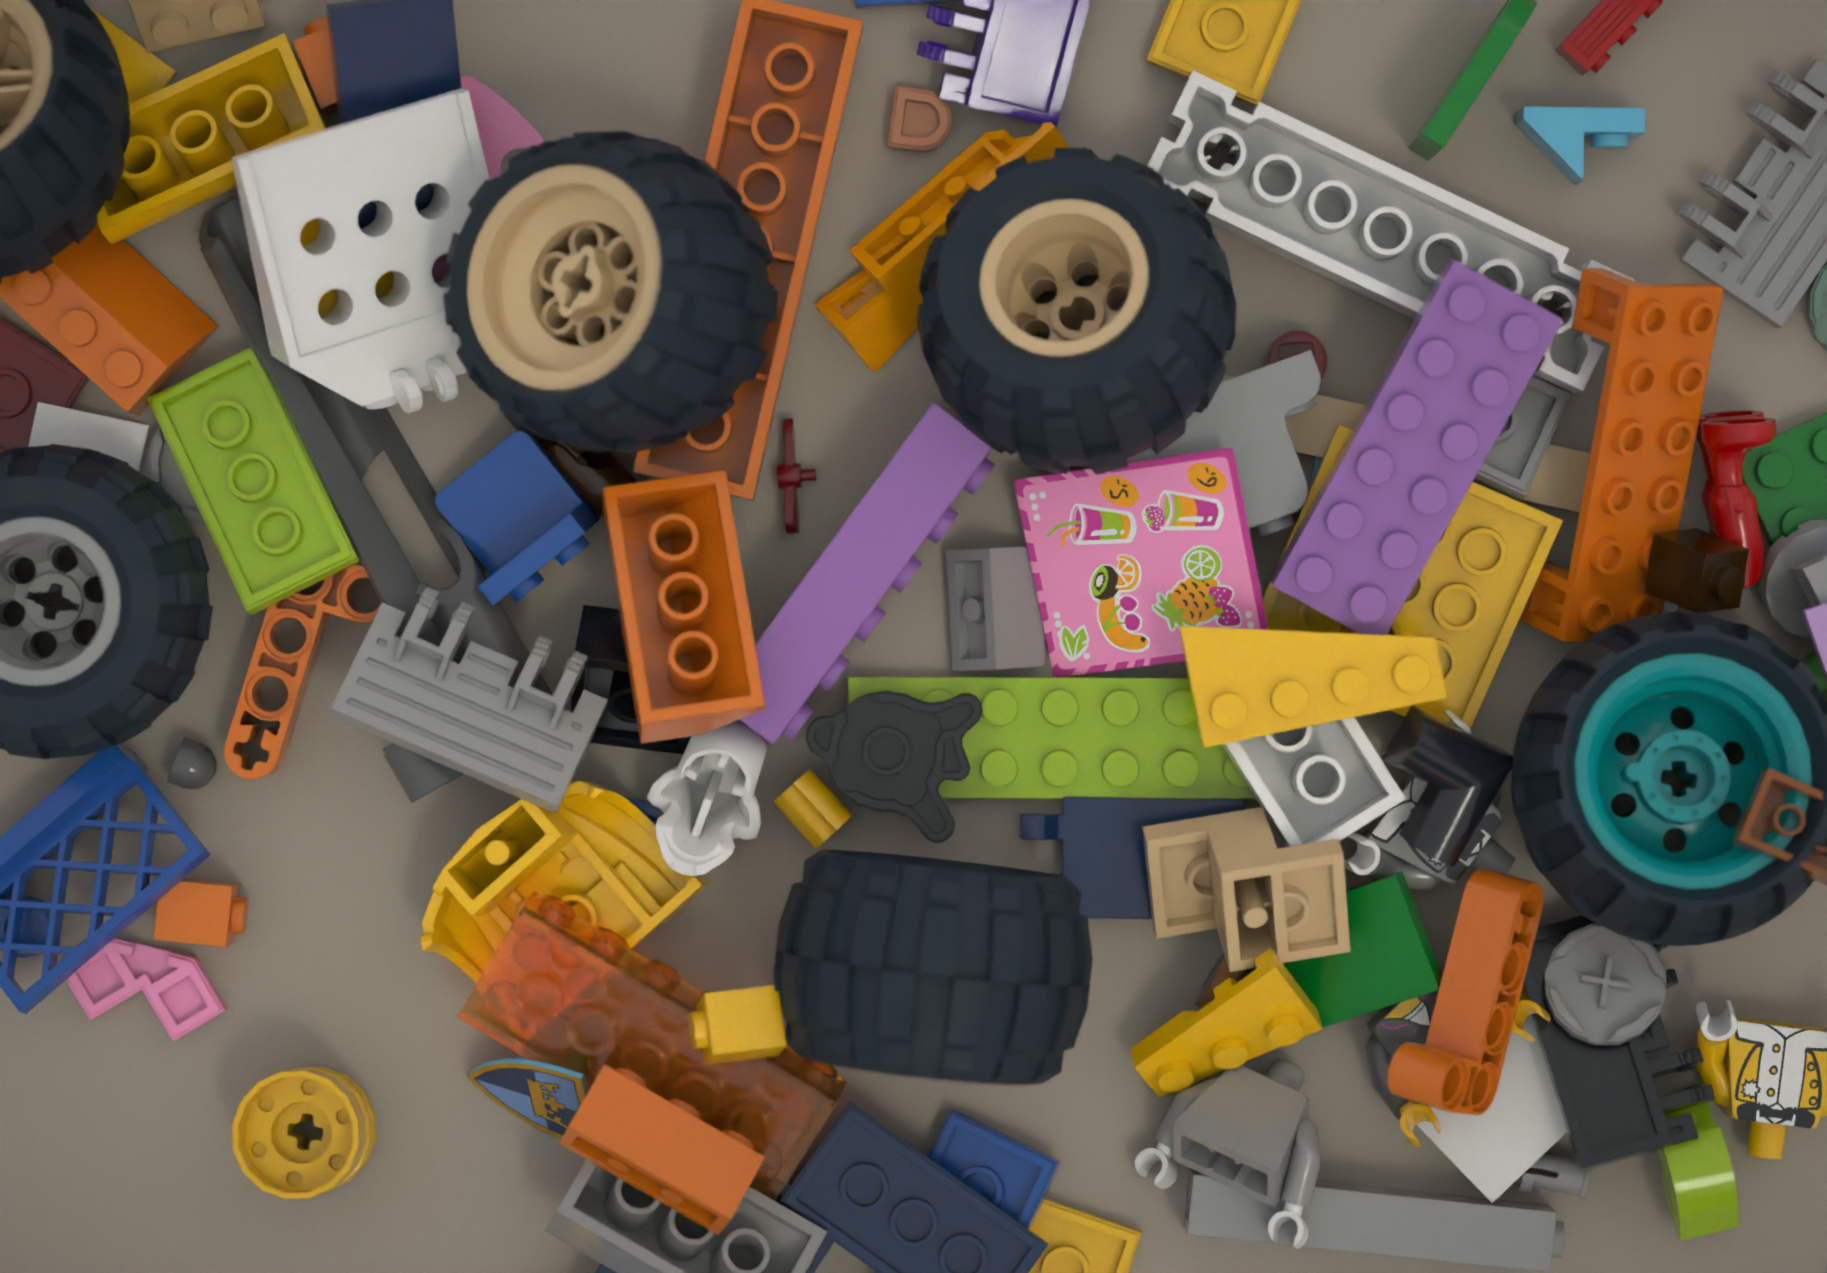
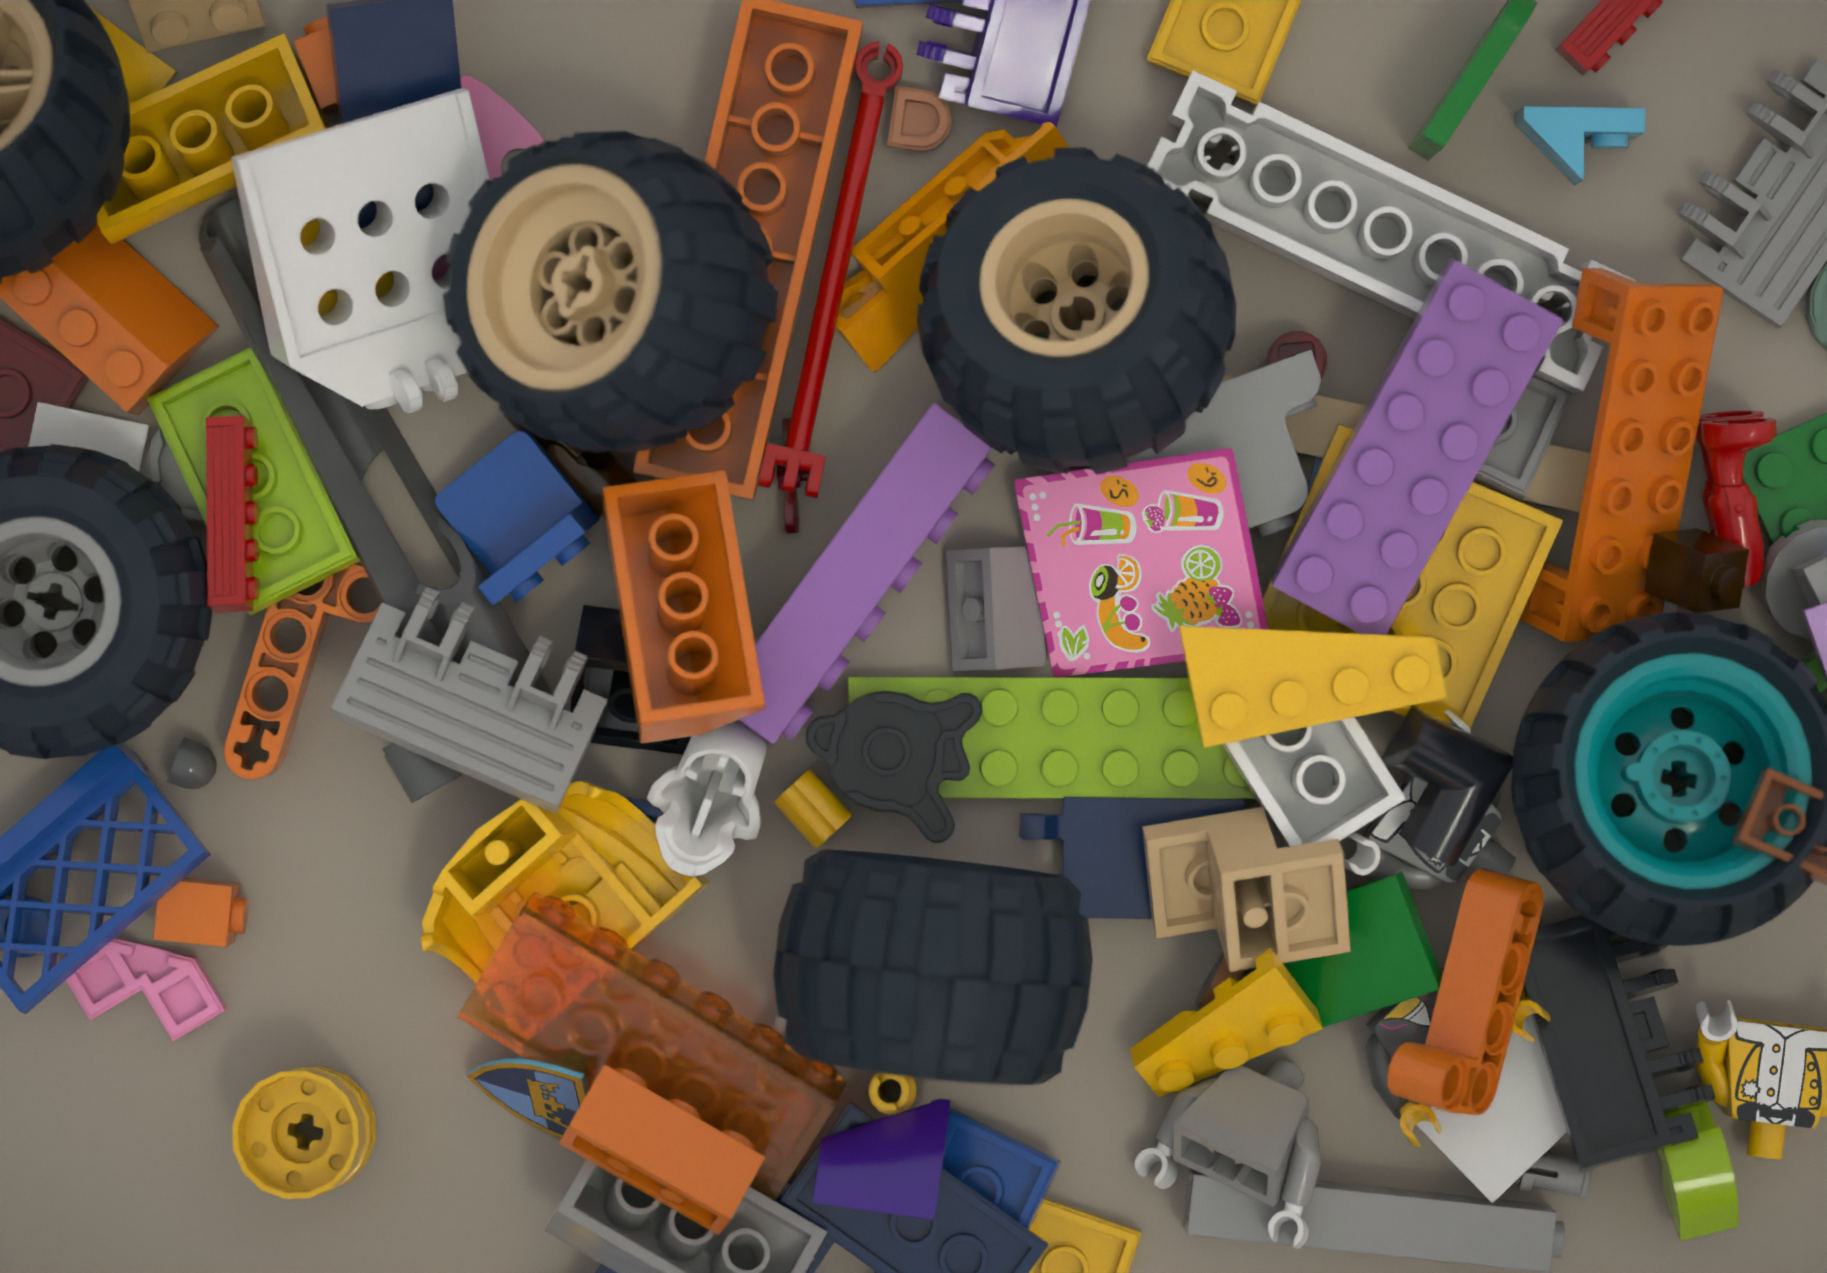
yellow brick [689,985,787,1065] -> none
light grey tile [1544,923,1667,1045] -> none
none -> red piece [206,415,260,613]
none -> red hinge [758,41,903,498]
none -> dark purple slope [812,1098,951,1220]
none -> yellow pin [868,1073,917,1115]

